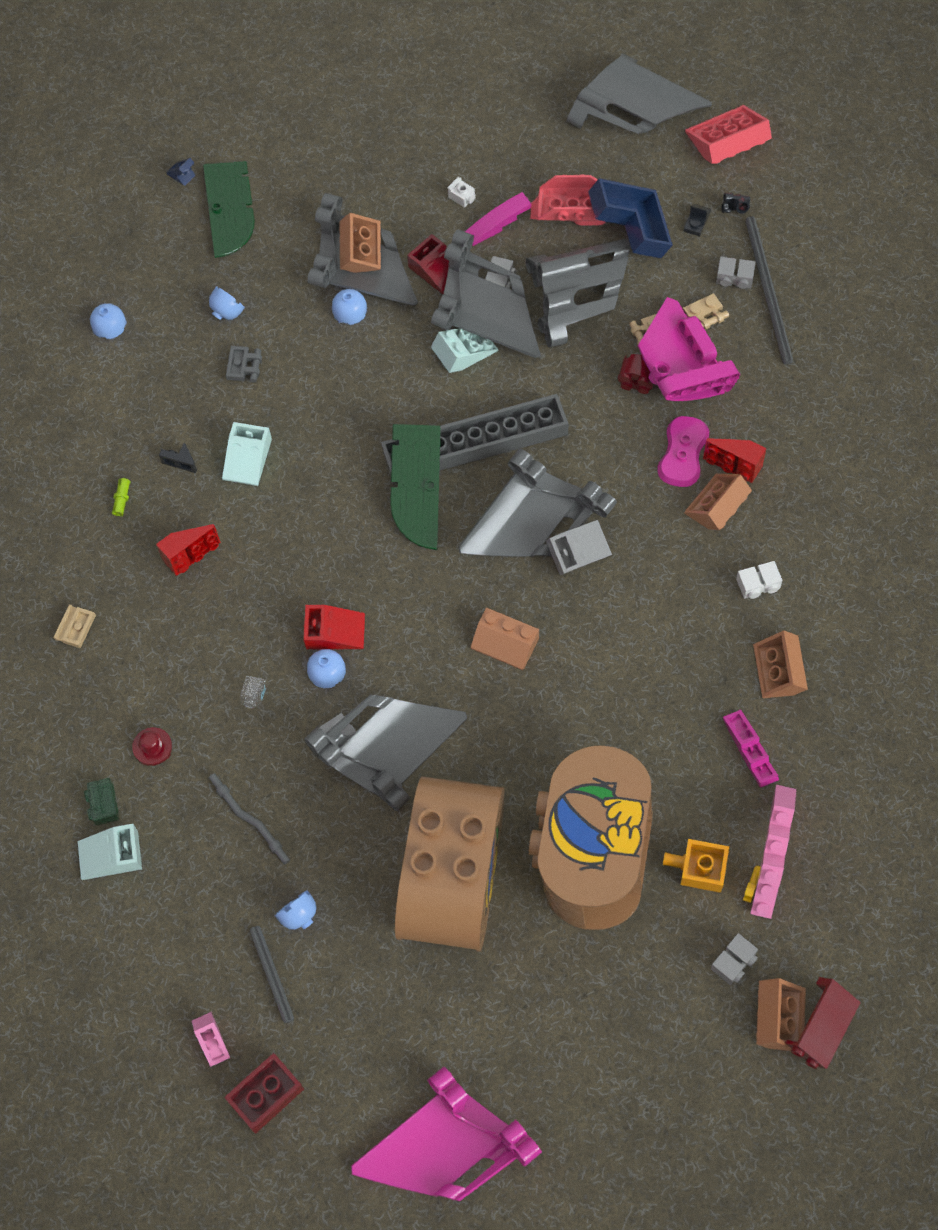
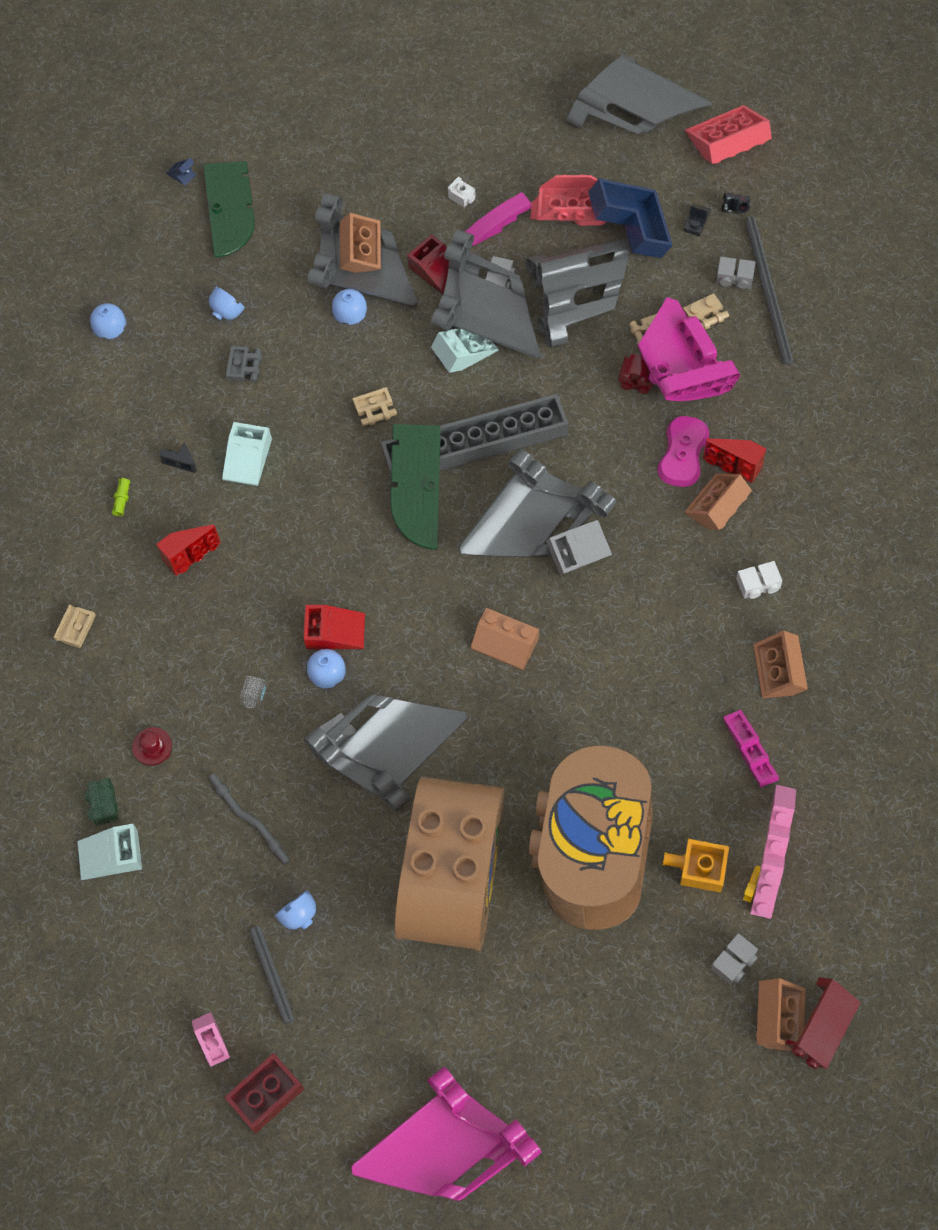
none -> tan plate [353,387,397,426]

